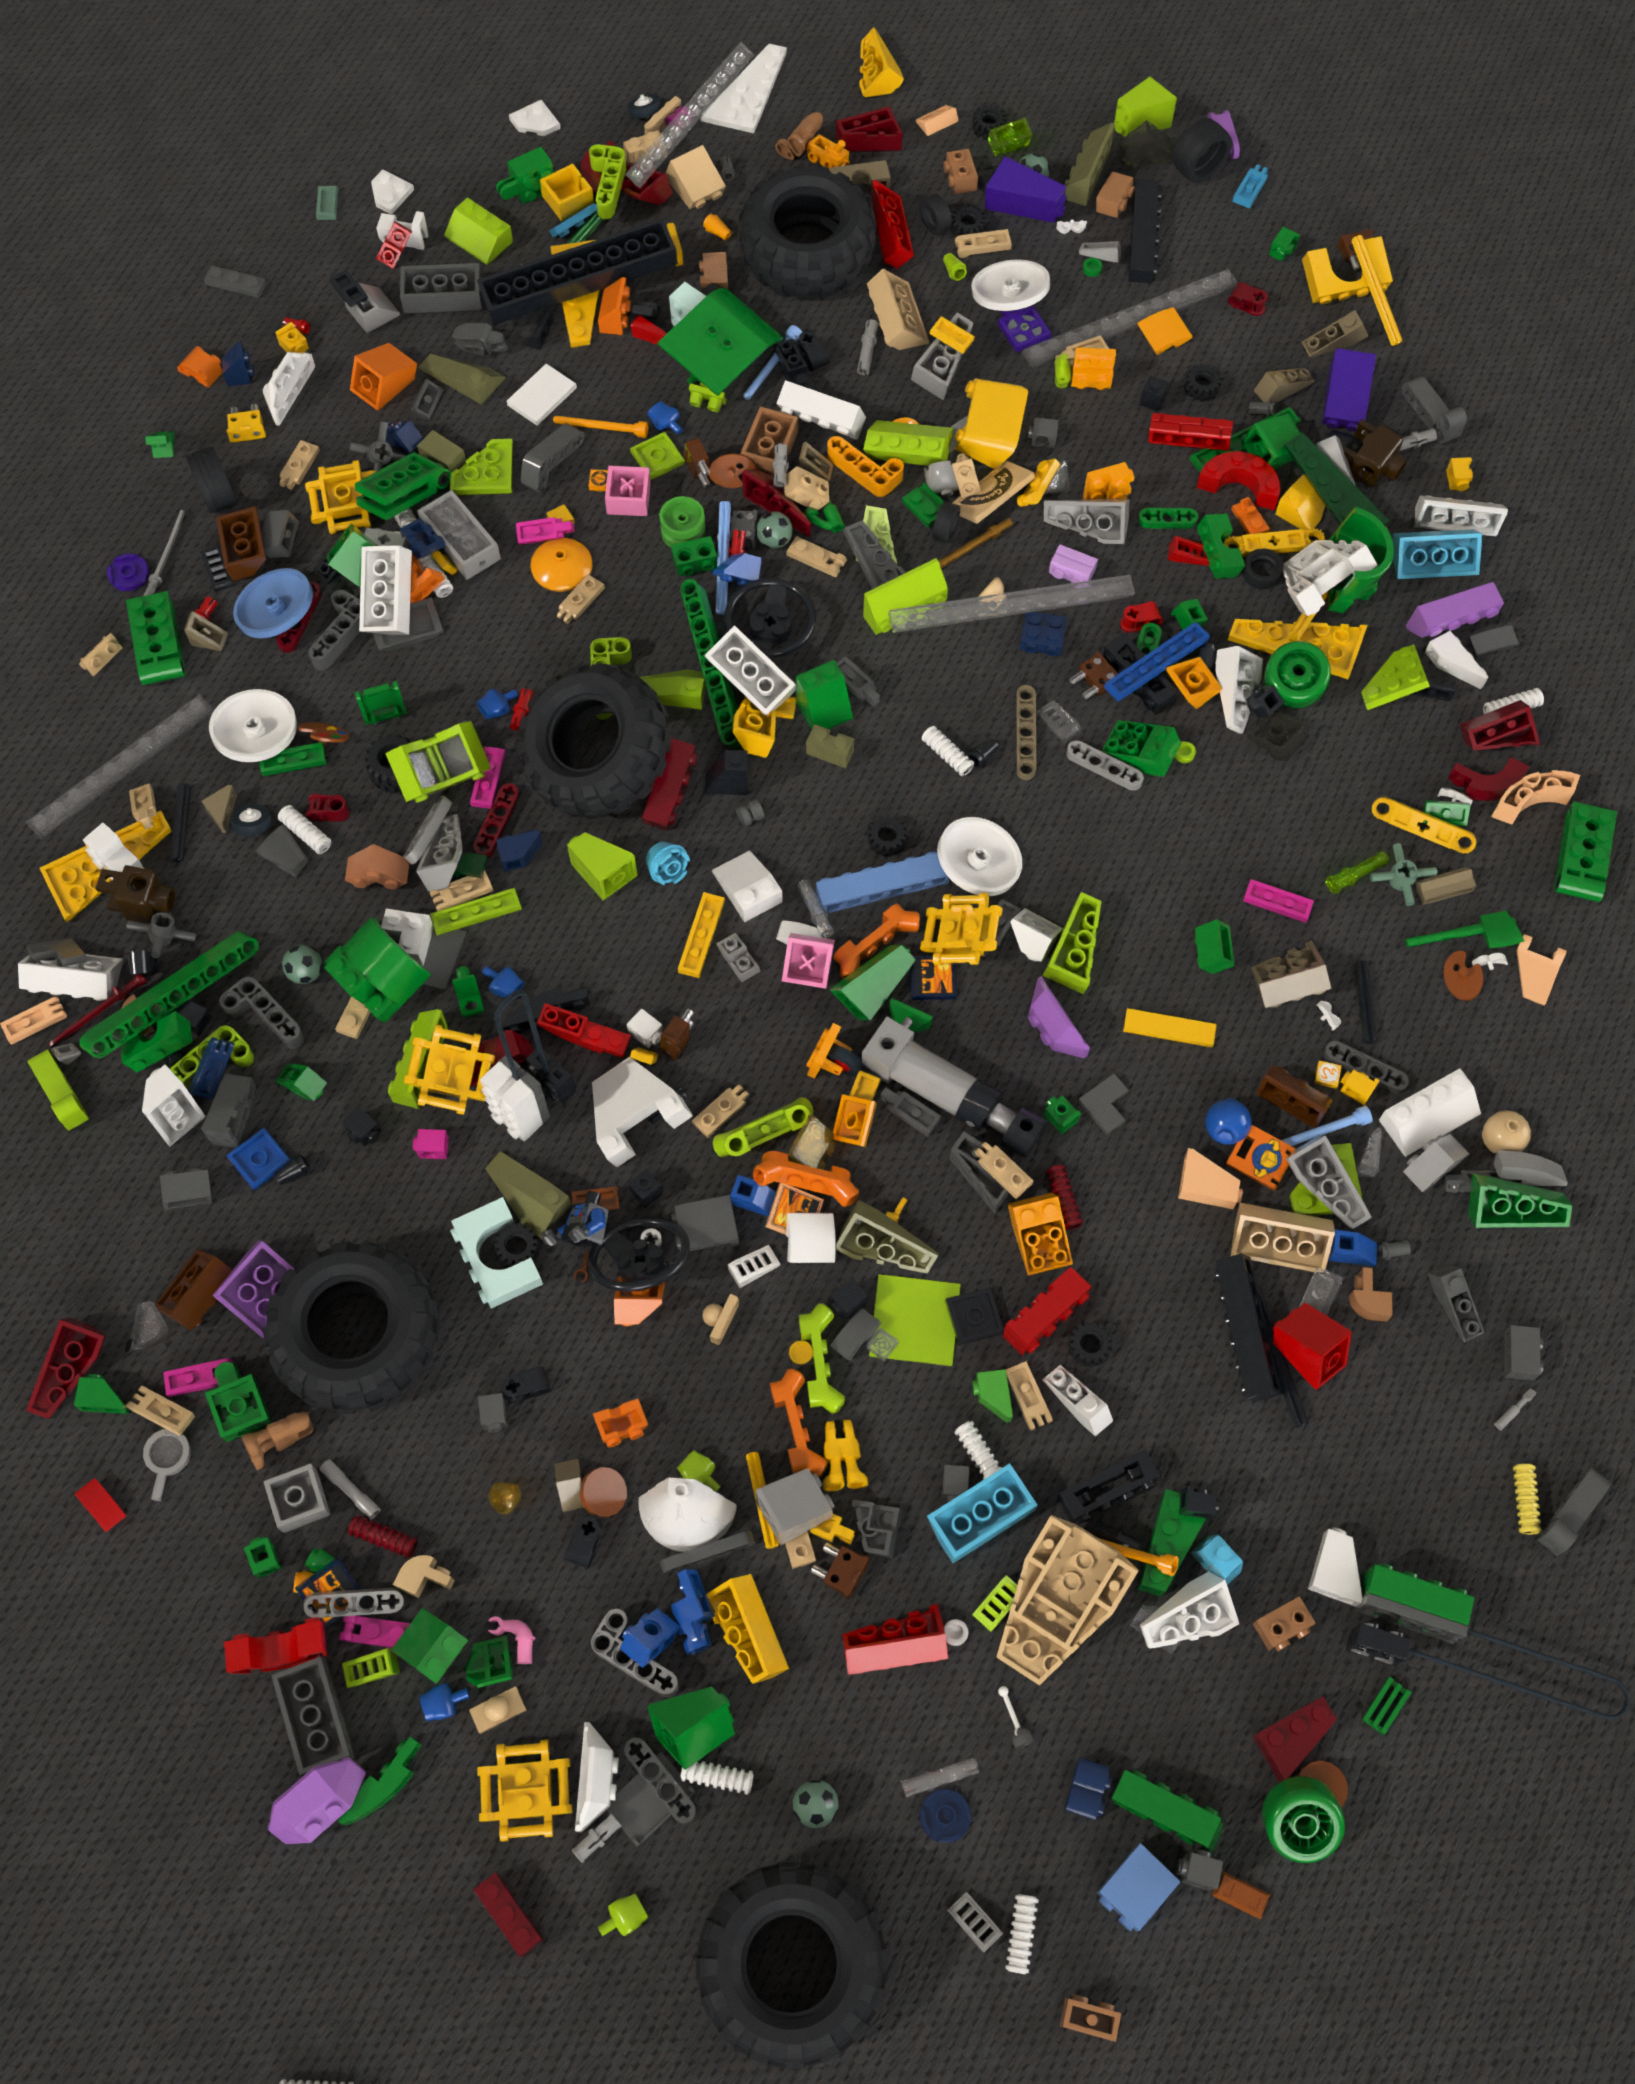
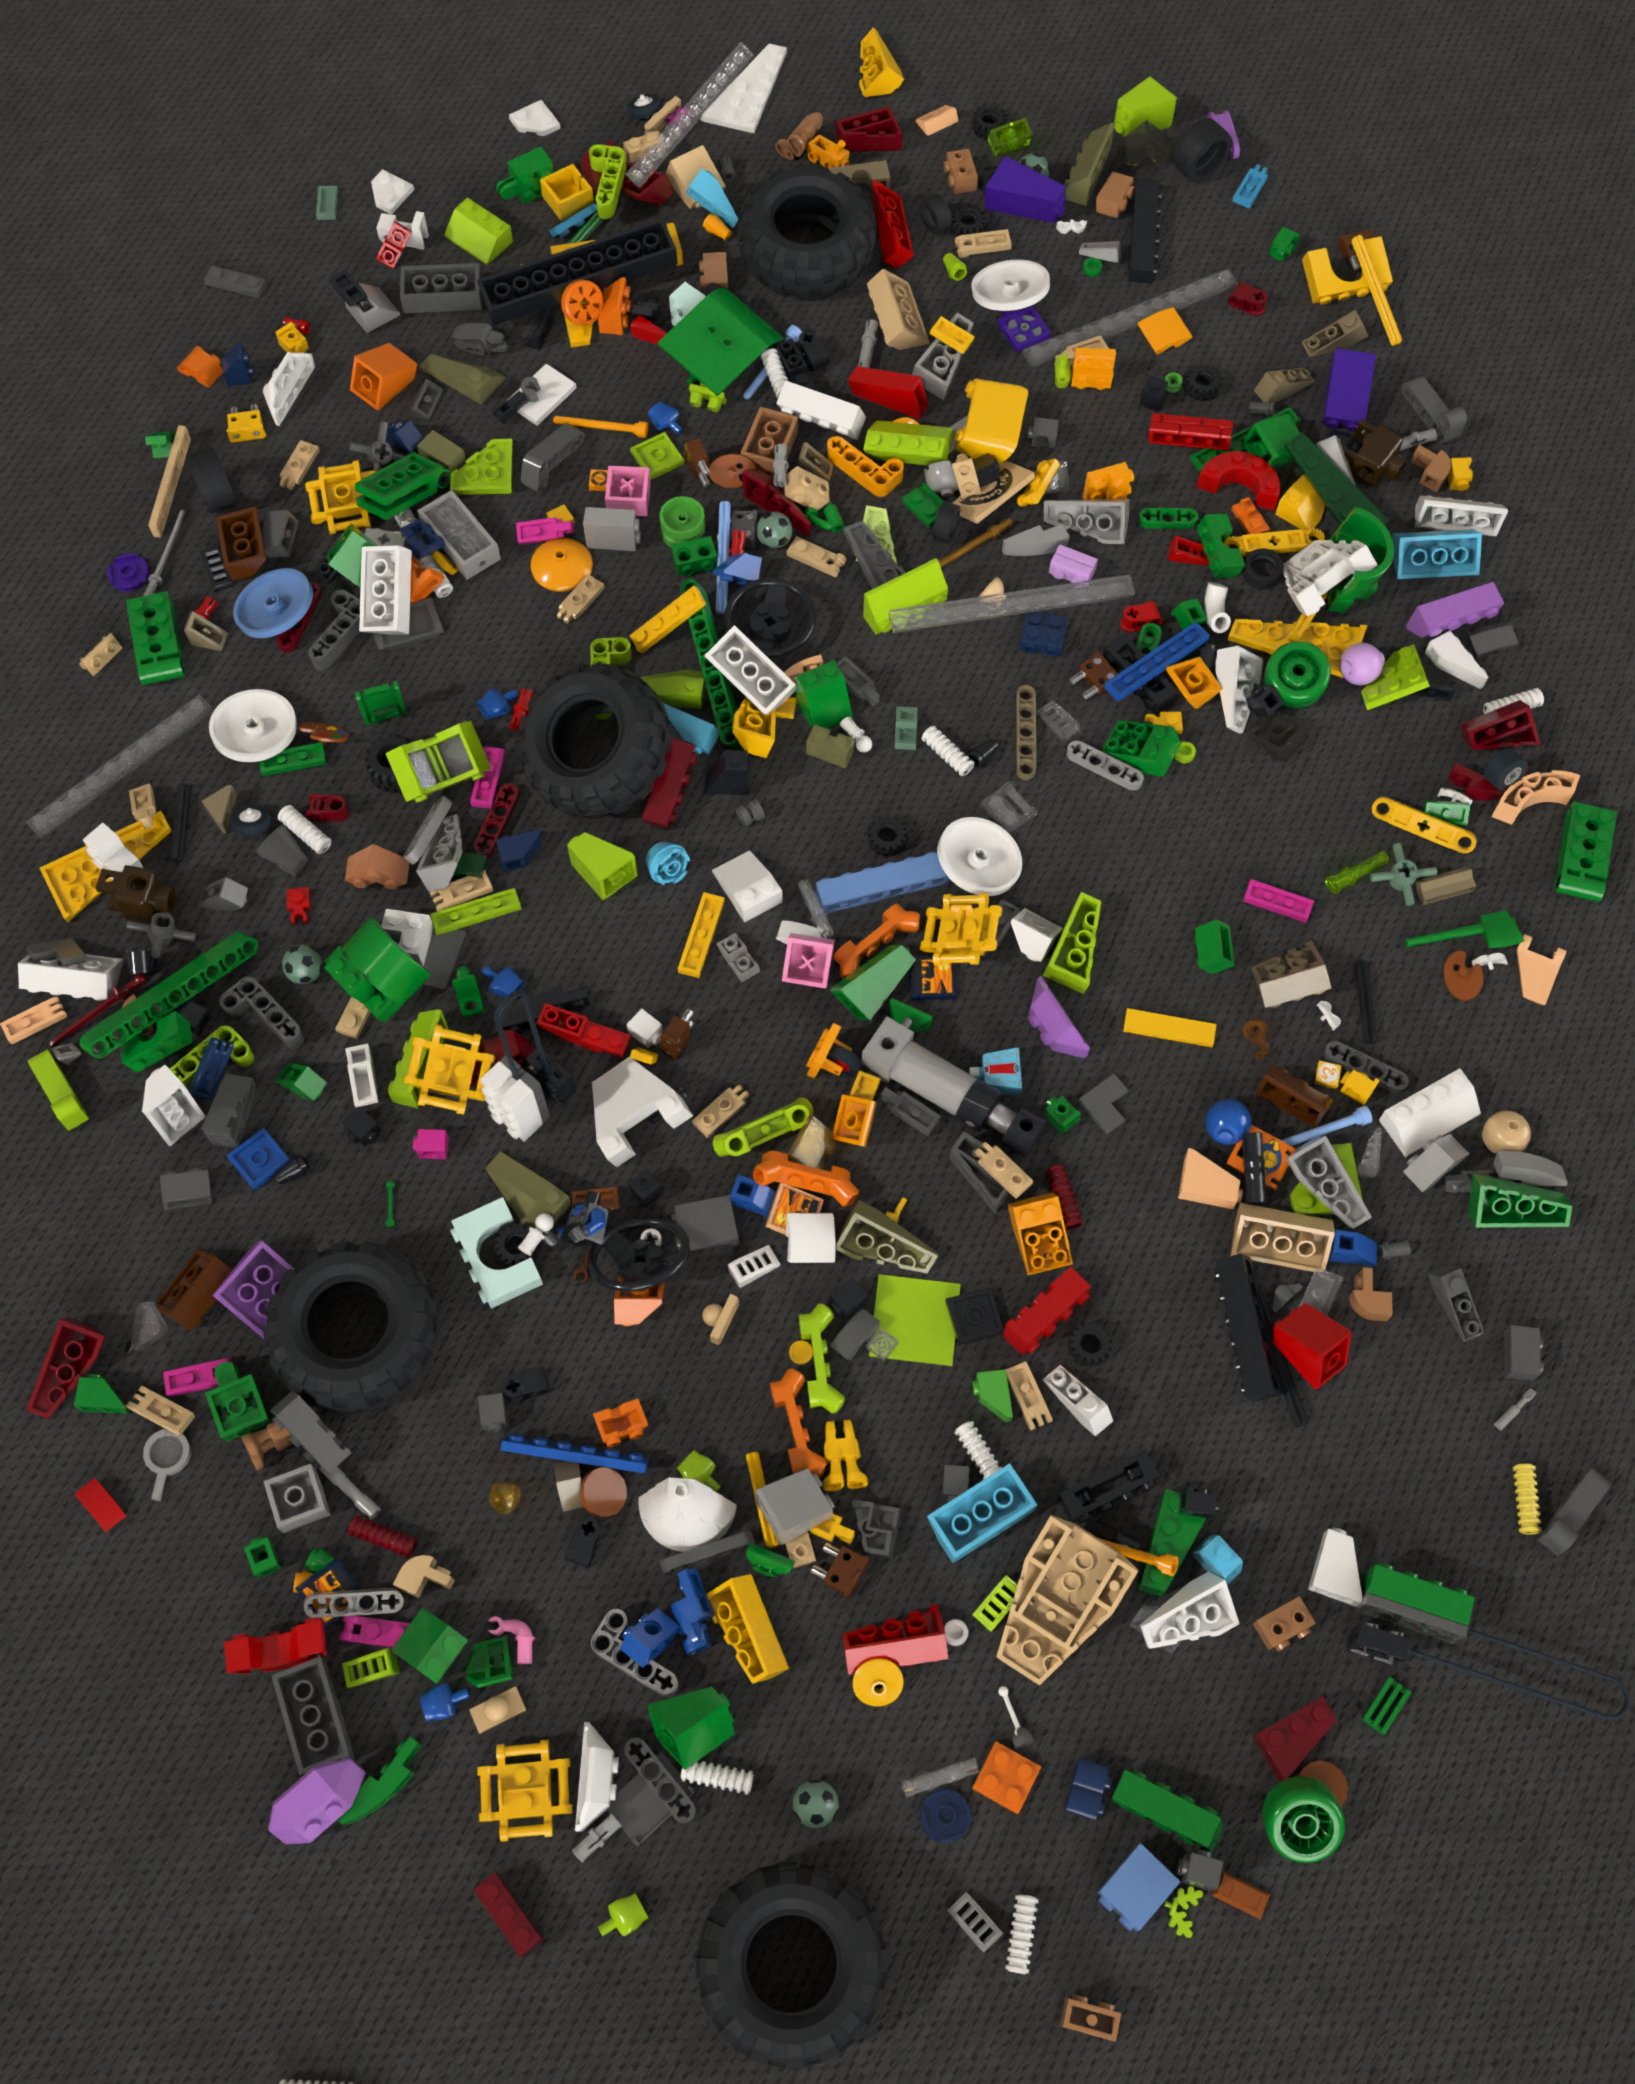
none -> tan tile [148,425,191,538]
none -> dark grey slope [197,877,248,912]
none -> dark grey wedge [270,1391,351,1473]
none -> red plate [287,887,311,926]
none -> white slope [345,1043,378,1108]
none -> green hinge [385,1181,395,1228]
none -> piece [493,376,541,424]
none -> blue plate [501,1433,650,1473]
none -> white pin [518,1213,554,1256]
none -> orange wheel [561,279,604,326]
none -> light grey brick [583,507,641,551]
none -> yellow plate [630,586,706,653]
none -> medium azure slope [661,702,719,755]
none -> medium azure slope [686,168,738,229]
none -> green tile [746,1543,795,1577]
none -> white piece [761,349,788,401]
none -> light nougat slope [784,655,823,684]
none -> white pin [840,717,872,753]
none -> red slope [848,366,929,420]
none -> yellow dish [853,1658,903,1707]
none -> sand green slope [895,706,918,750]
none -> medium azure torso [969,1048,1022,1096]
none -> black brick [972,453,1000,488]
none -> orange plate [972,1741,1041,1815]
none -> clear plate [980,781,1038,834]
none -> light grey slope [1002,524,1070,556]
none -> yellow plate [1145,712,1183,734]
none -> lime animal [1164,1886,1203,1938]
none -> bright green bush [1165,373,1183,393]
none -> white cylinder [1204,582,1231,633]
none -> black axle [1242,1132,1266,1205]
none -> clear orange plate [1243,1018,1270,1060]
none -> dark grey piece [1272,1284,1303,1313]
none -> lavender brick [1339,643,1385,685]
none -> medium nougat brick [1411,445,1451,493]
none -> black wheel [1484,748,1527,791]

